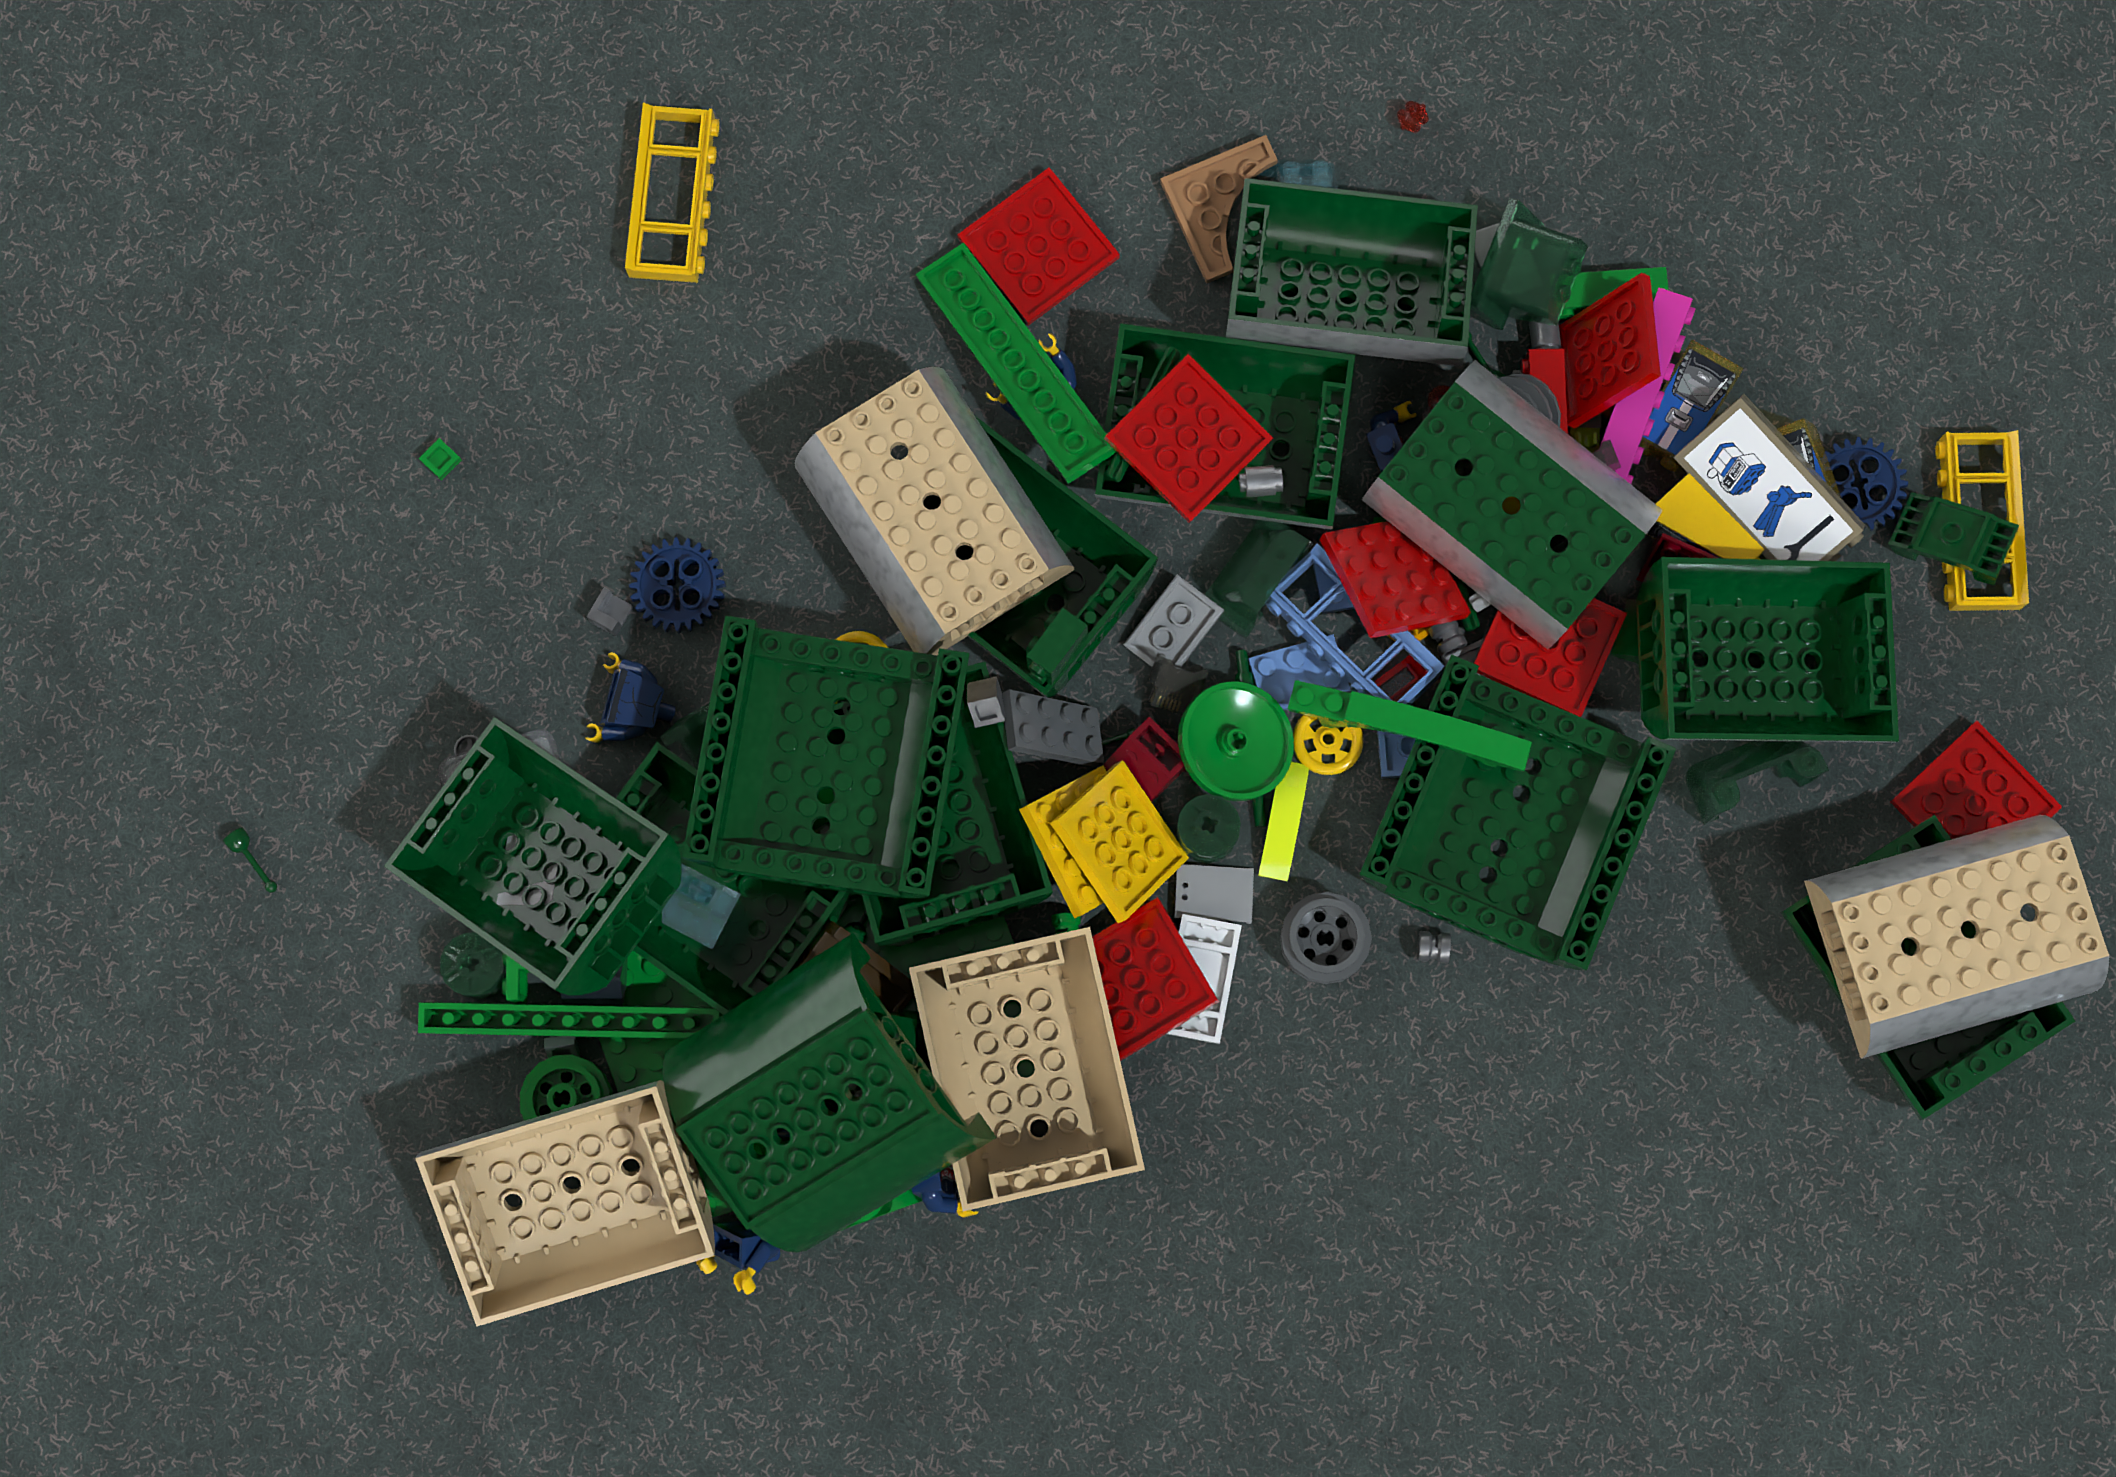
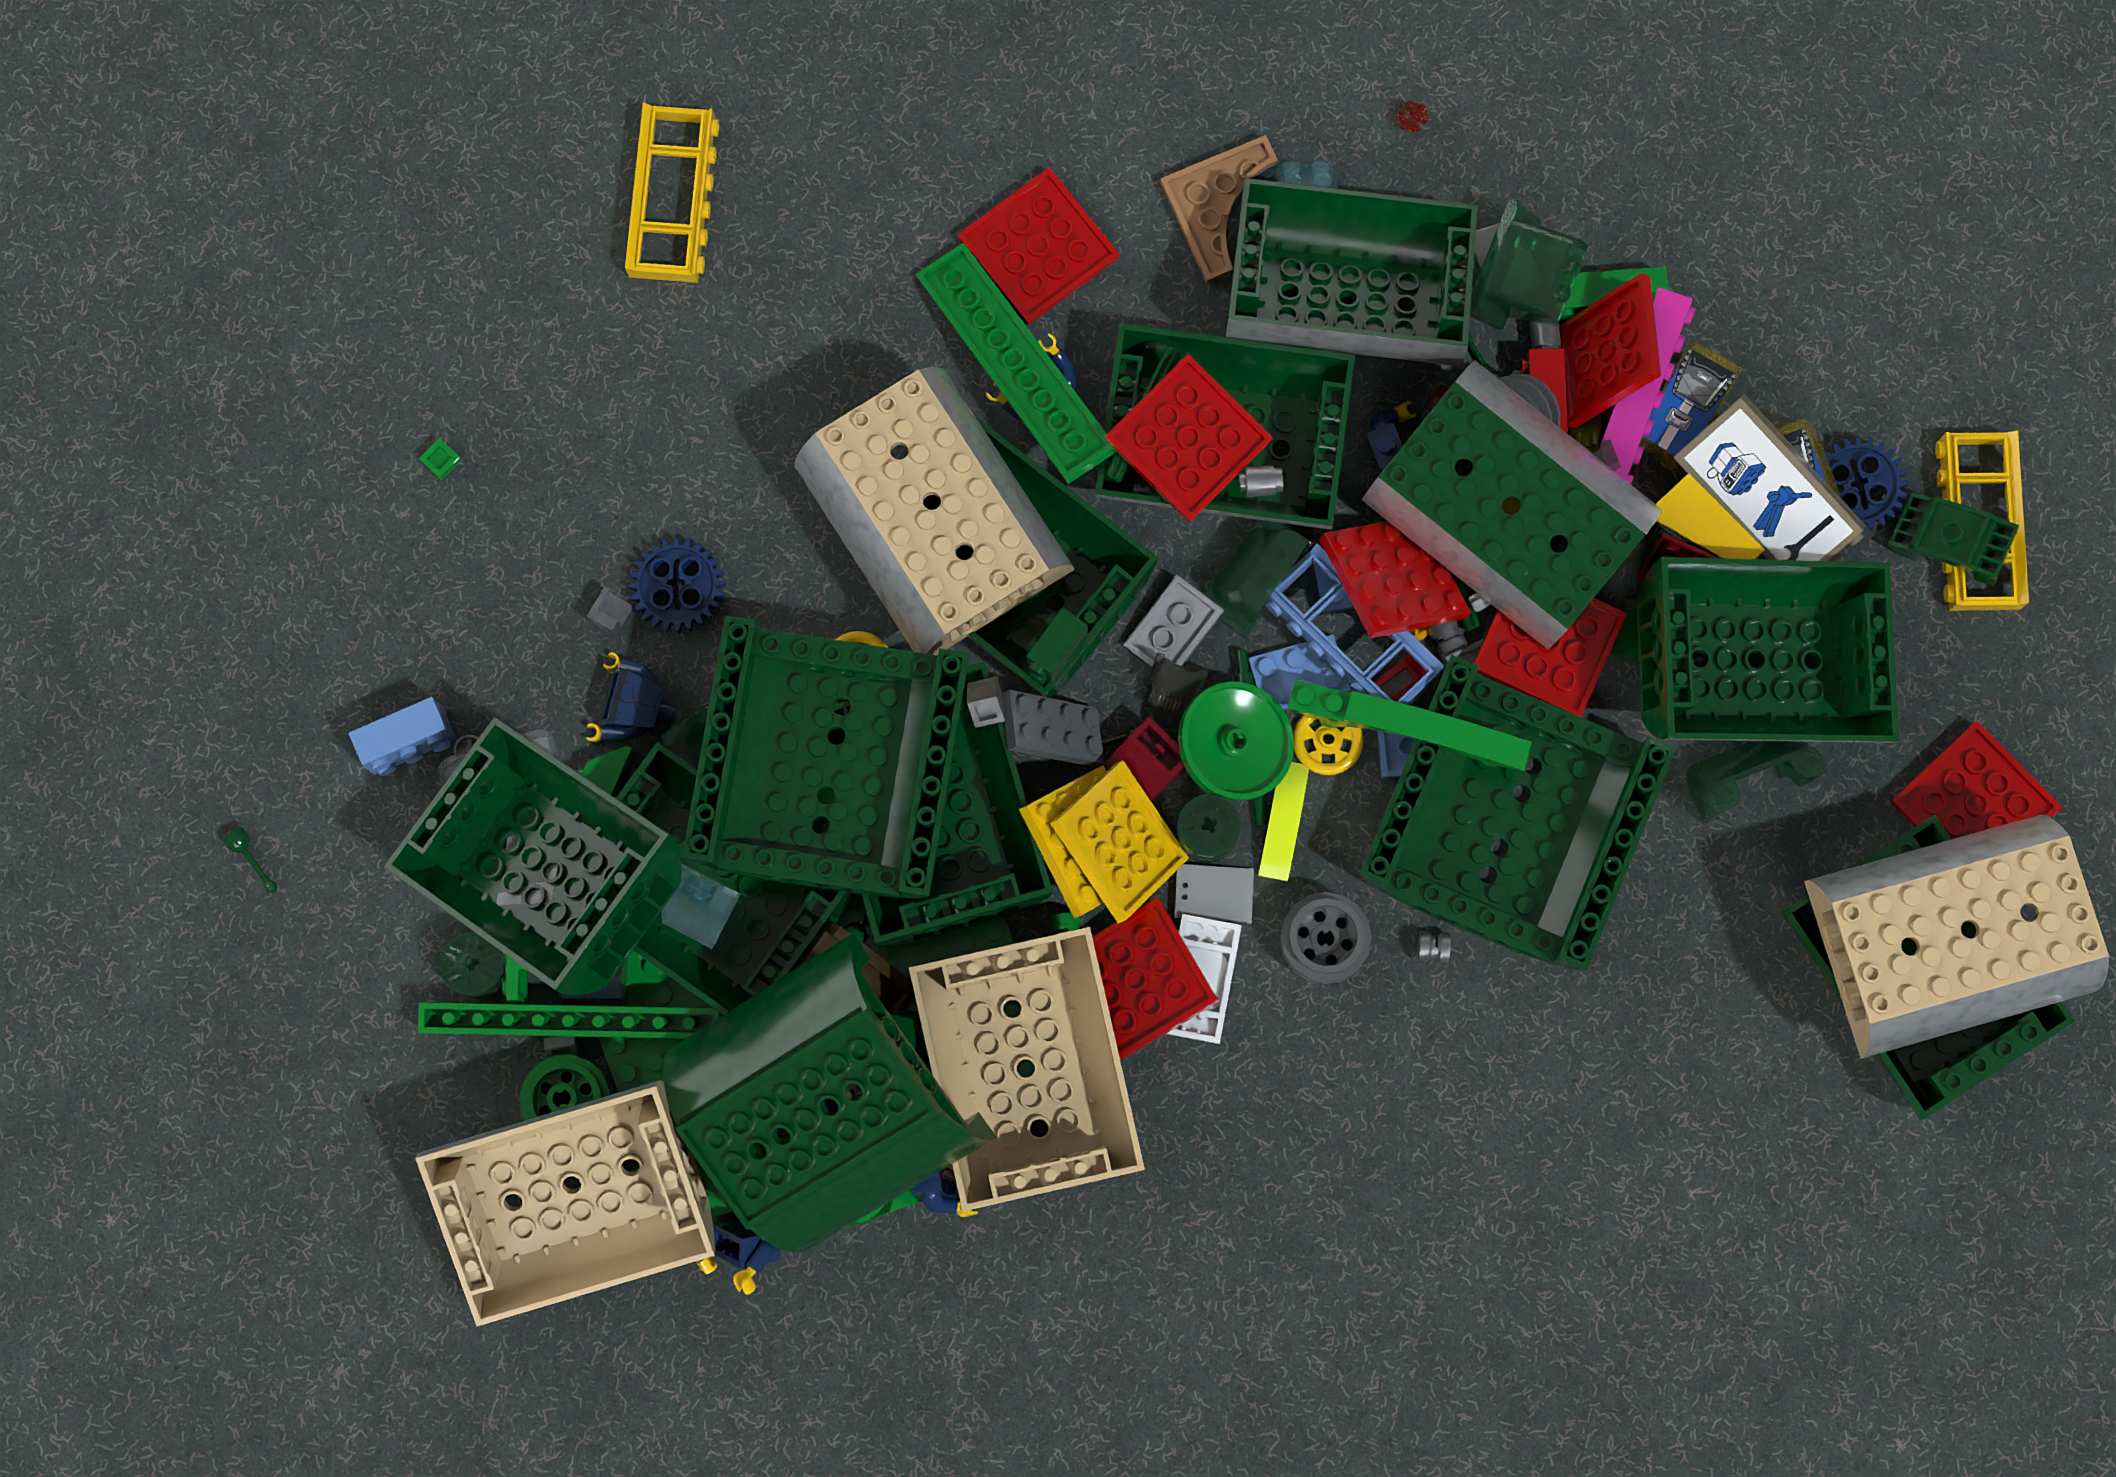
none -> medium blue brick [349,697,457,776]
none -> green slope [577,746,636,798]

